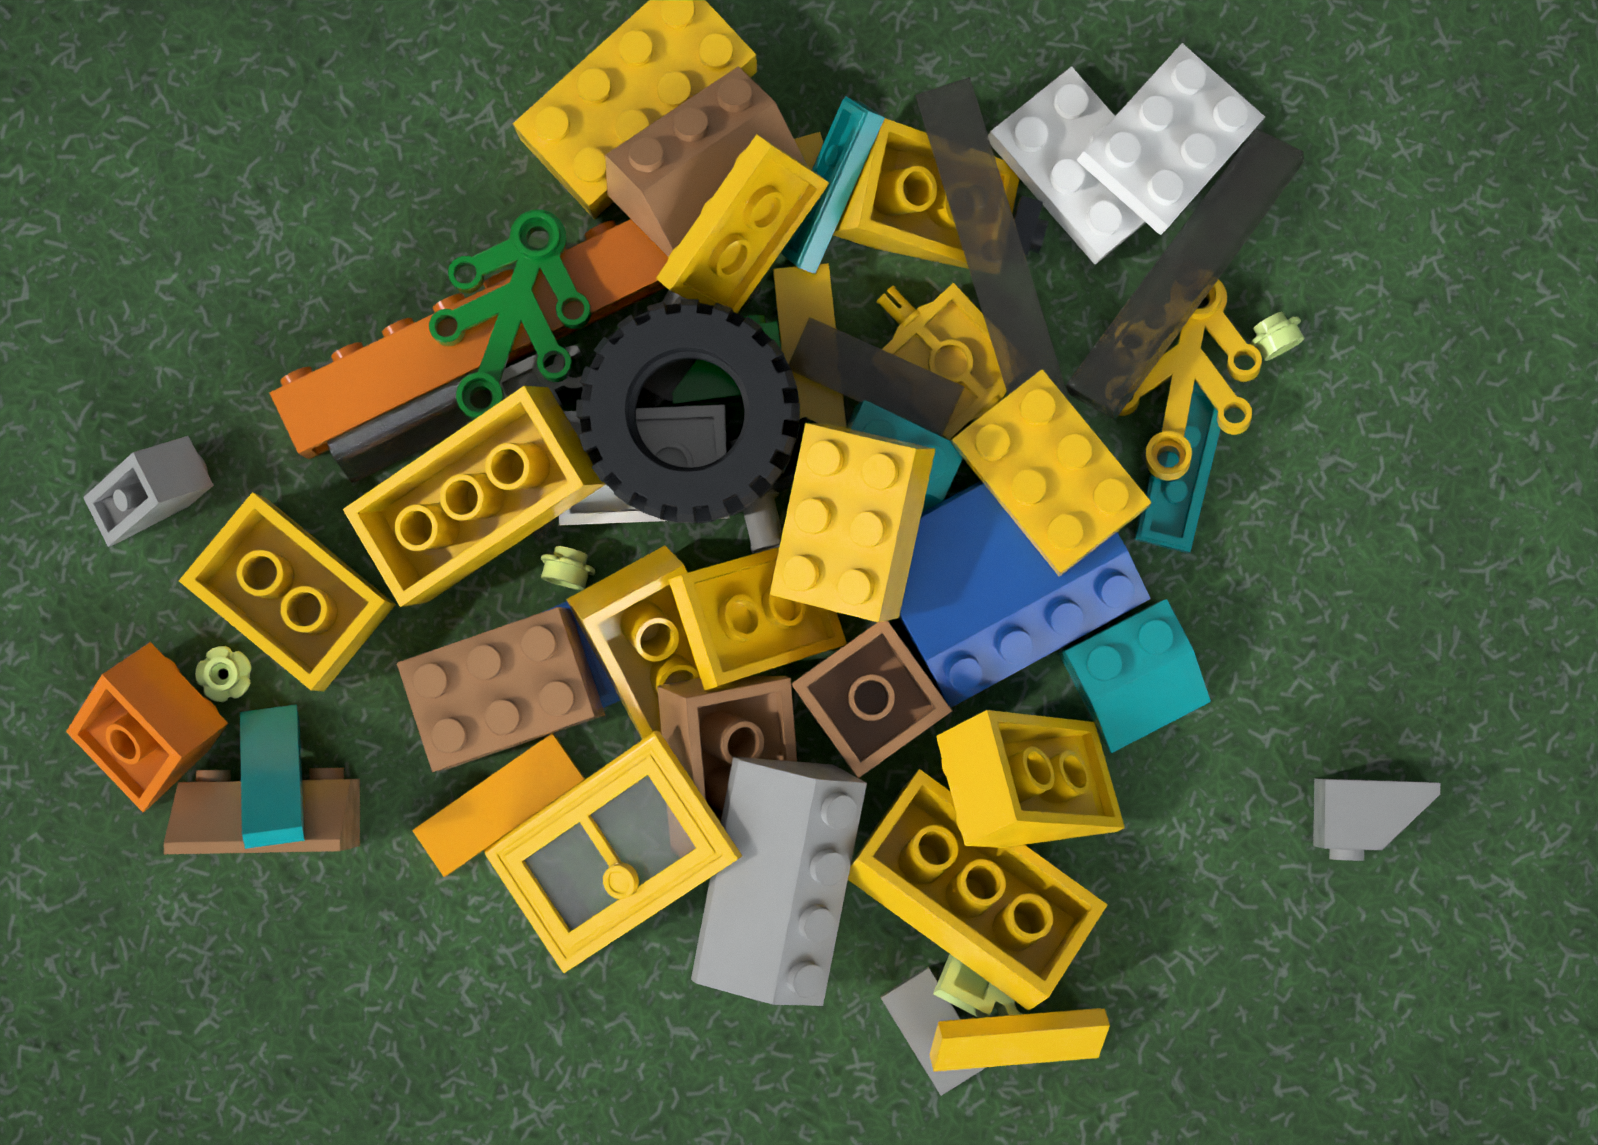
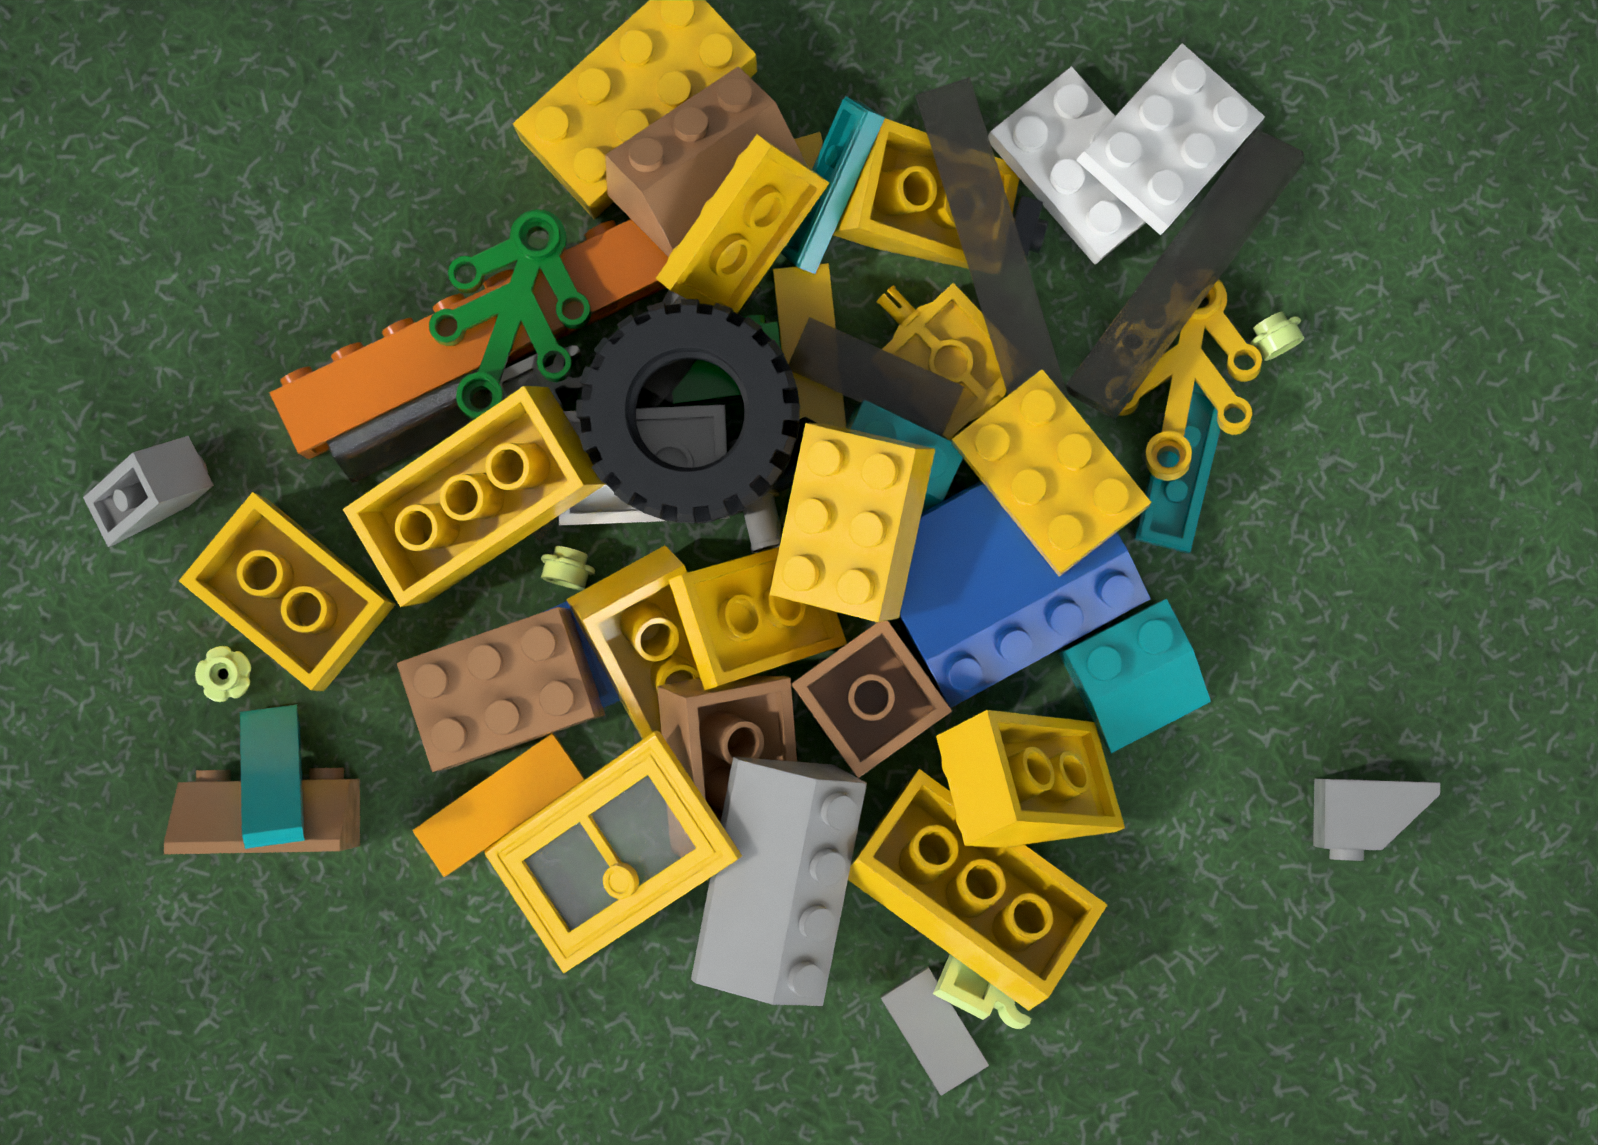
orange slope [66,642,228,812] -> none
yellow tile [929,1008,1110,1072] -> none

